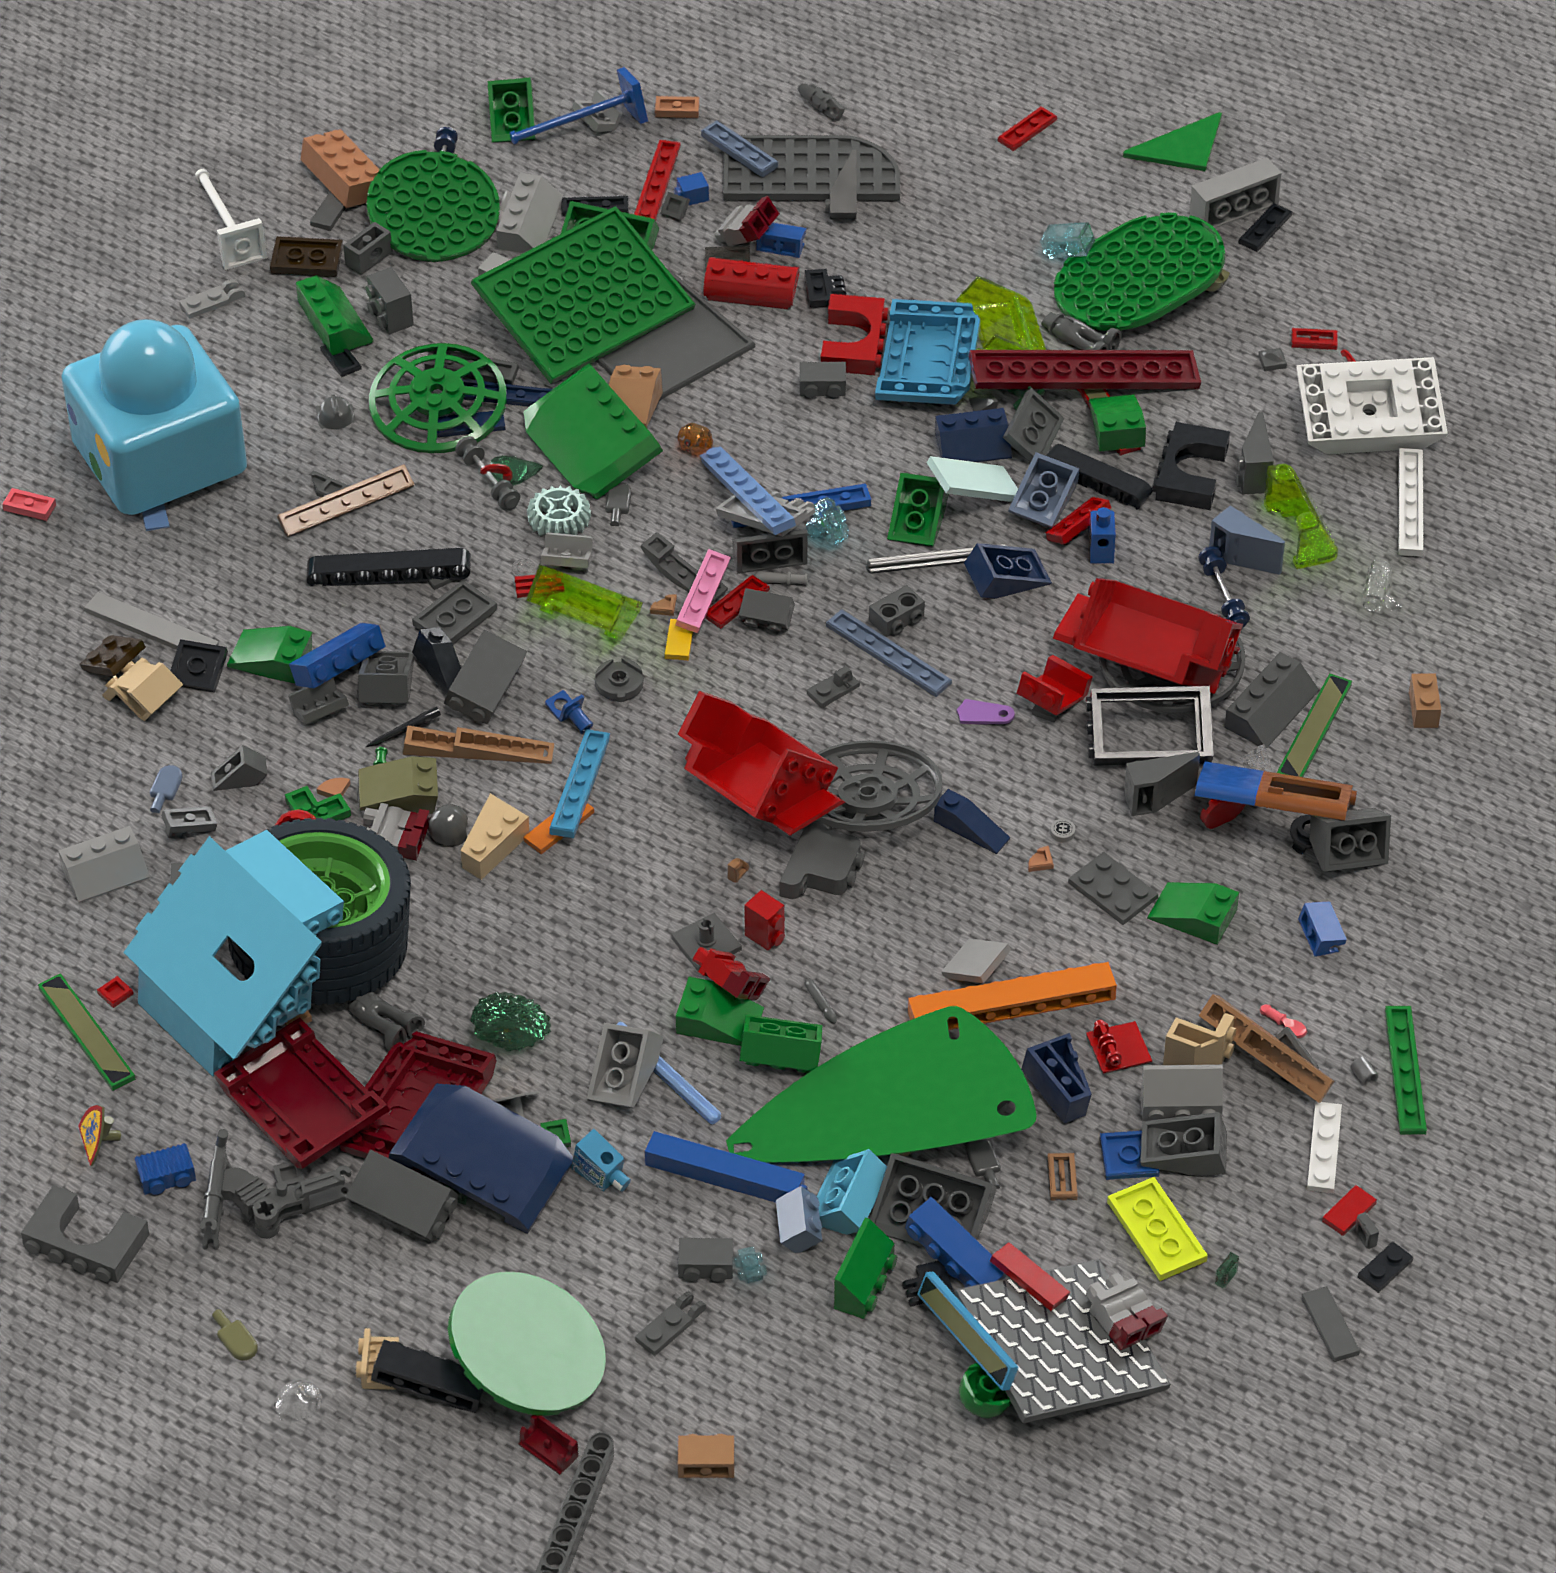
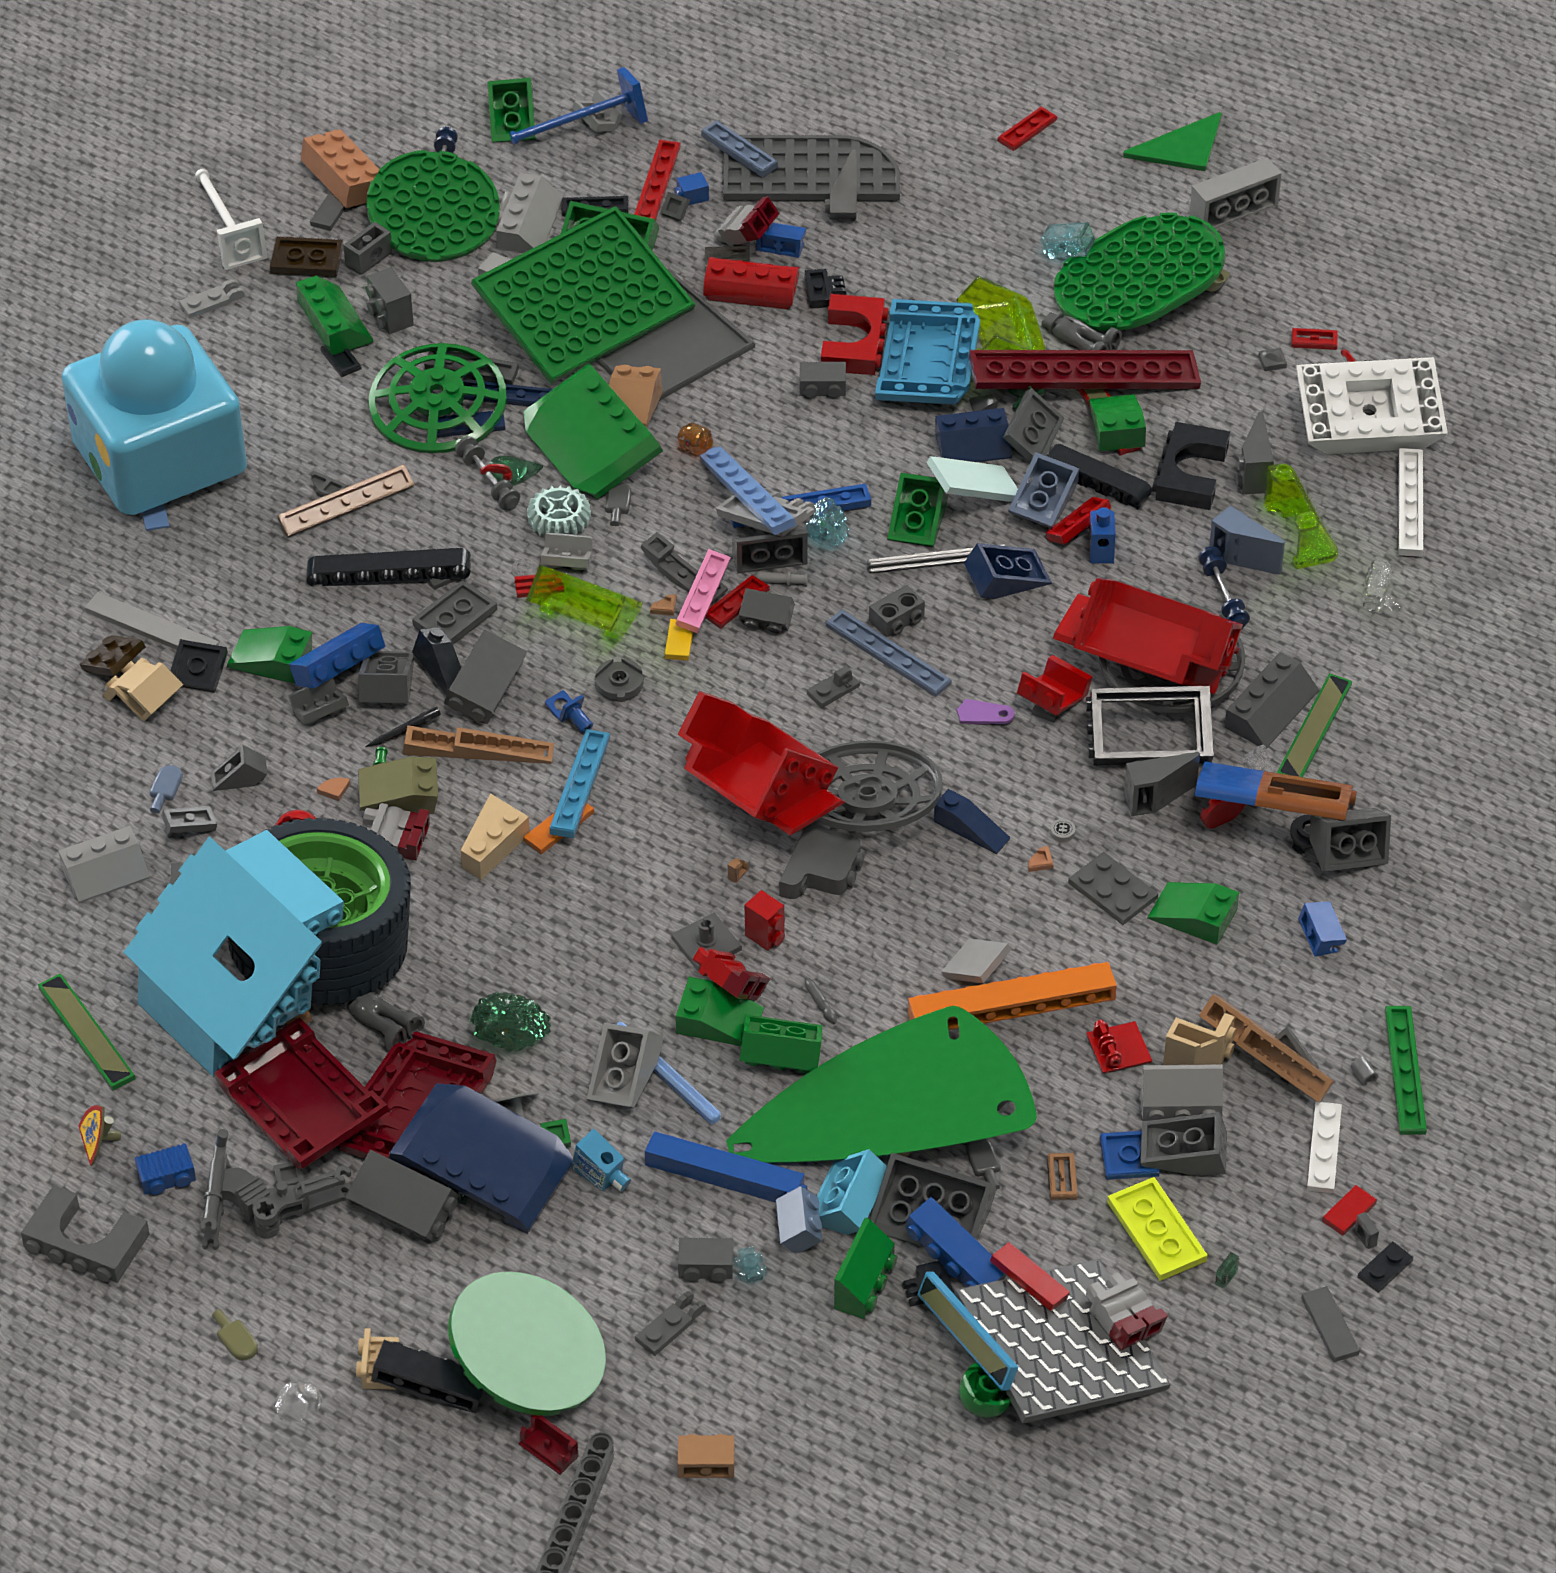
coral plate [2,488,56,521] -> none
red tile [97,976,134,1008] -> none
green plate [284,786,351,821] -> none
dark grey piece [316,395,355,429] -> none
dark grey hair [428,804,468,846] -> none
nougat plate [655,96,699,118] -> none
dark grey hinge [797,83,845,120] -> none
dark blue wedge [1021,1033,1092,1124] -> none
black tile [1238,203,1292,252] -> none
coral piece [1260,1004,1307,1038] -> none
medium nougat piece [1409,673,1441,728] -> none

